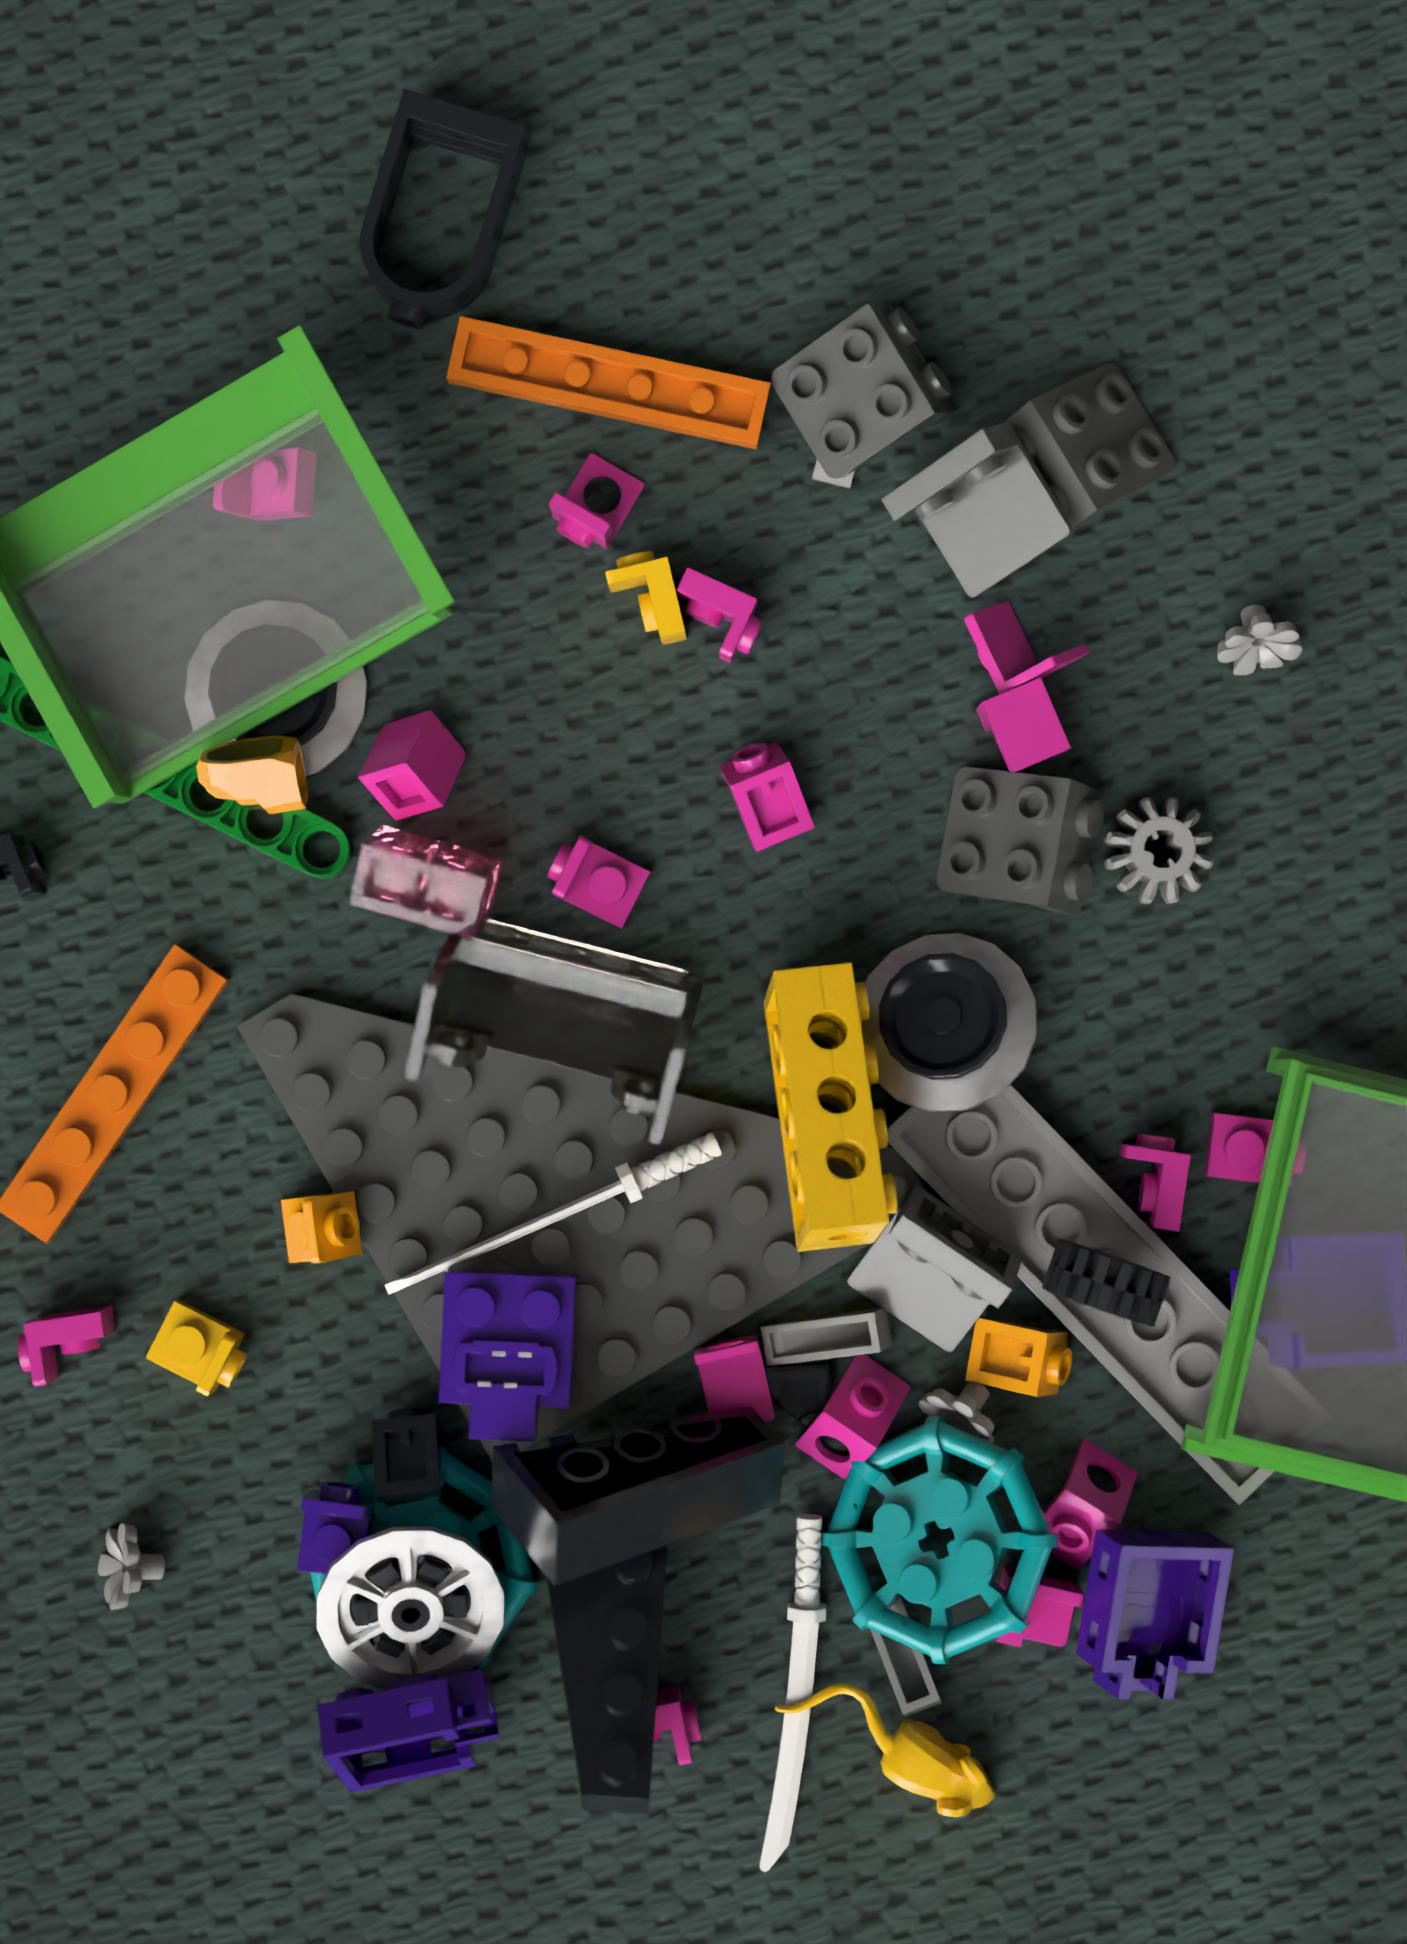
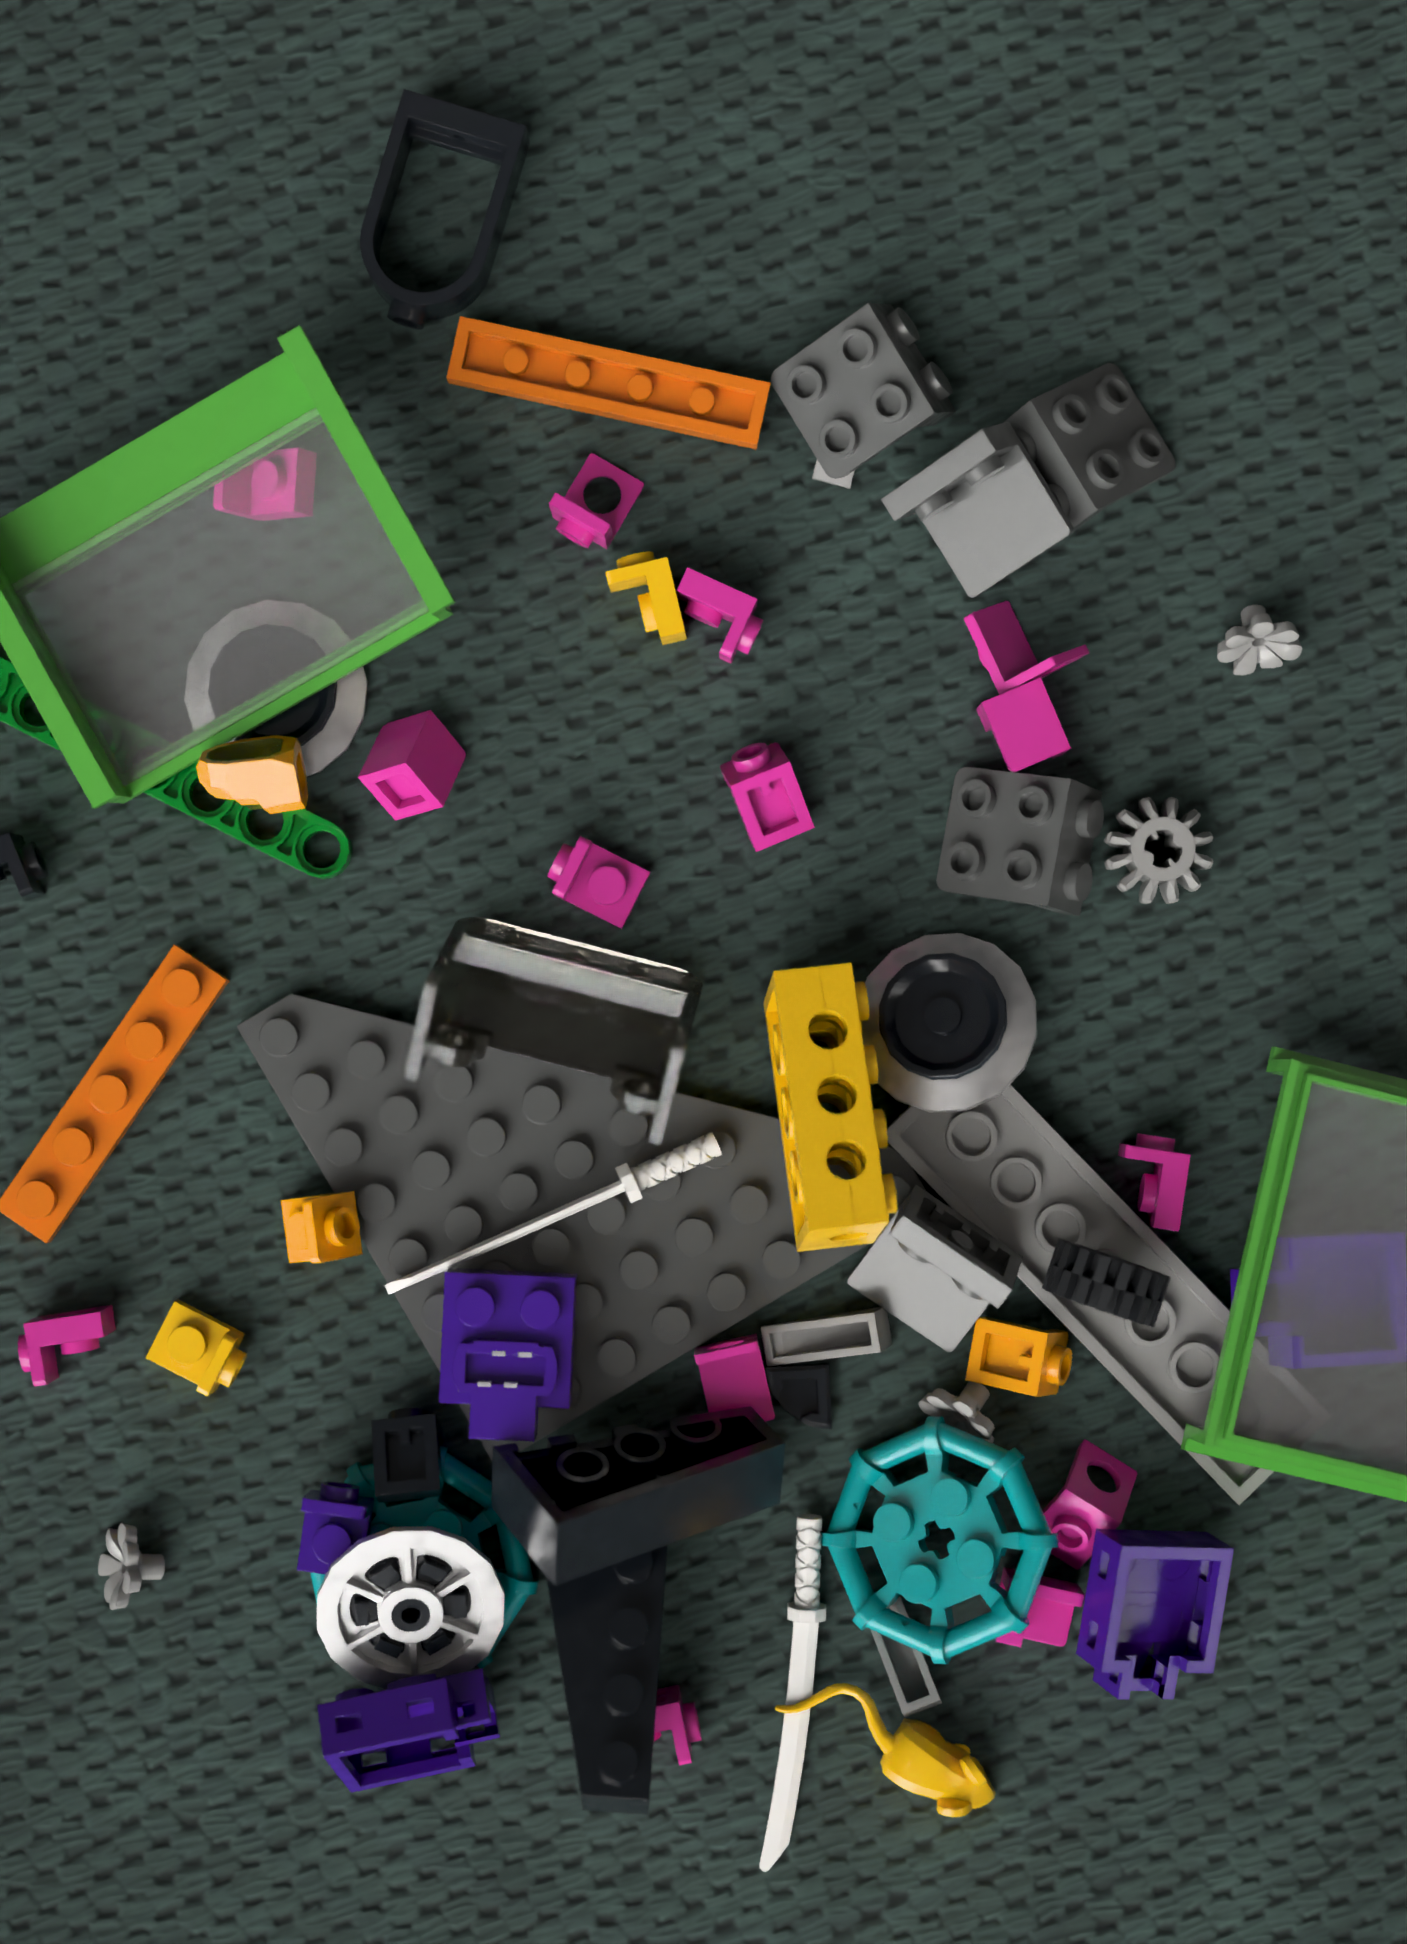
clear pink brick [349,825,504,939] -> none
dark pink bracket [795,1354,910,1480] -> none
dark pink bracket [1204,1113,1306,1187] -> none

